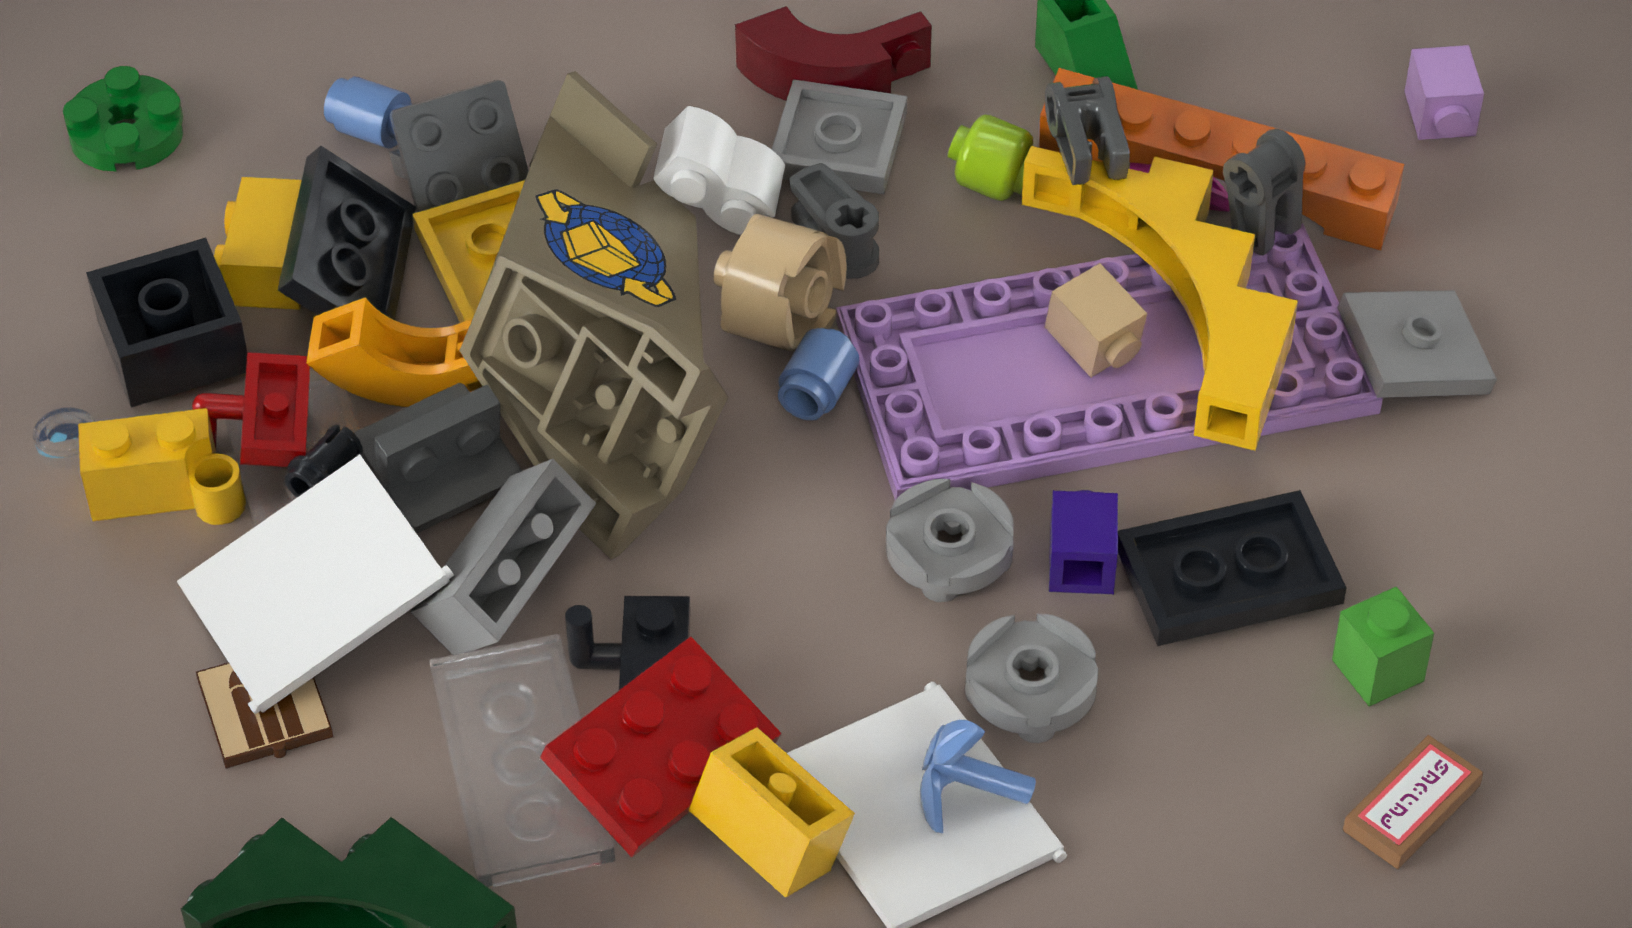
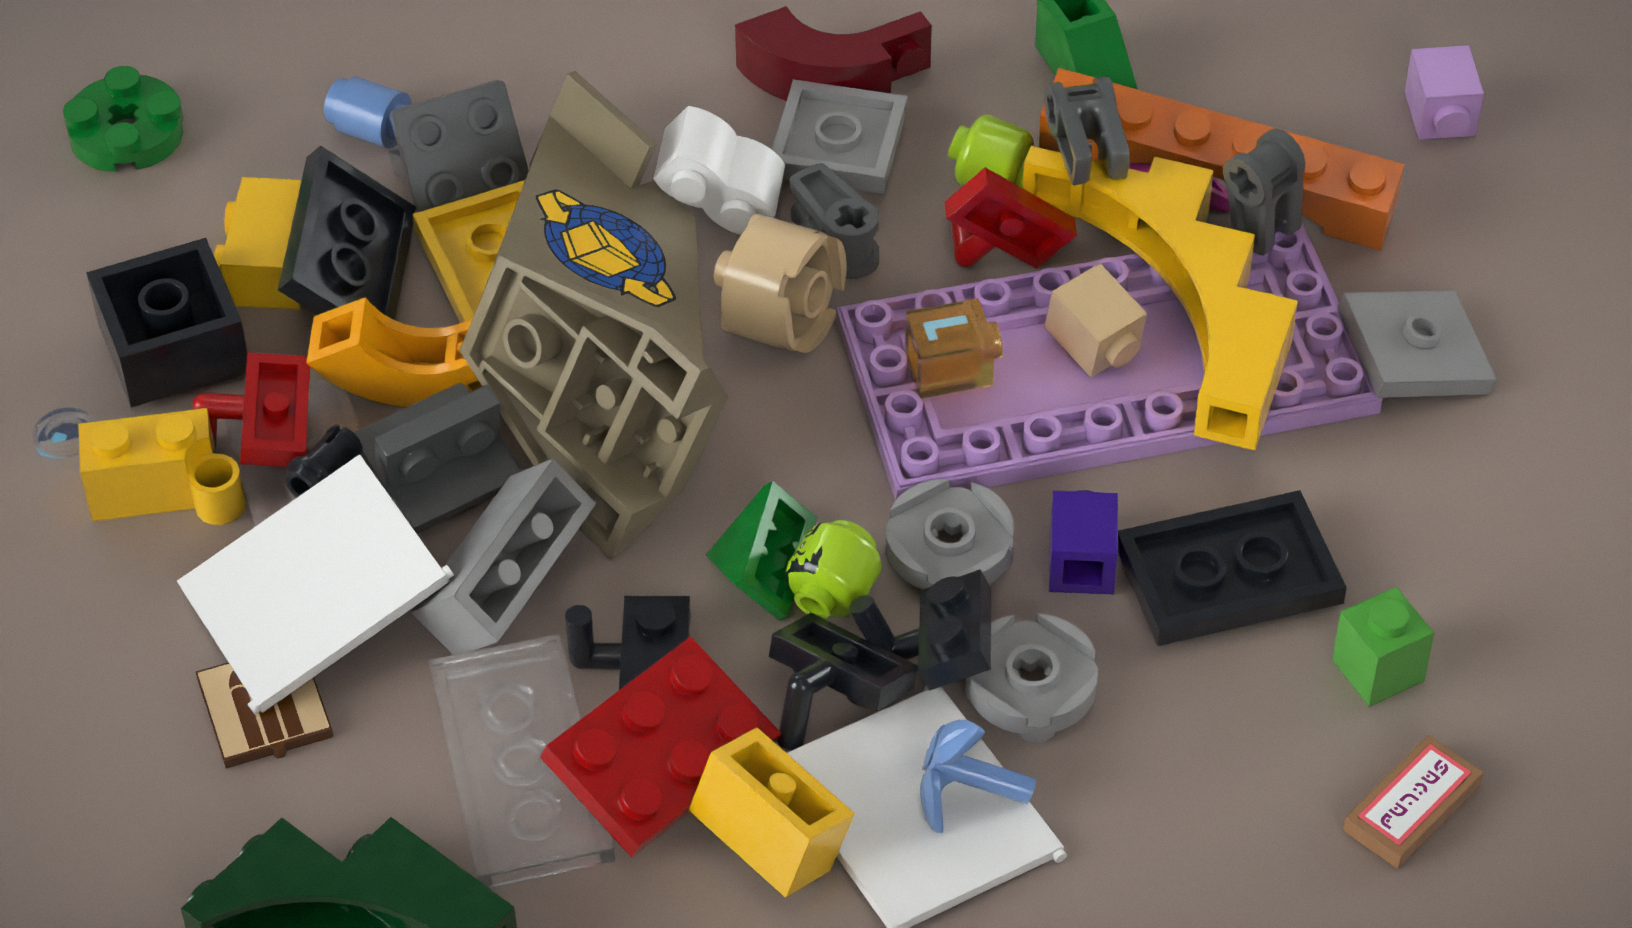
medium blue brick [778,328,860,420] -> none
none -> green slope [706,481,818,620]
none -> black plate [768,613,918,750]
none -> lime head [785,520,882,619]
none -> black plate [849,569,991,691]
none -> clear yellow brick [905,298,1003,398]
none -> red plate [944,167,1077,269]

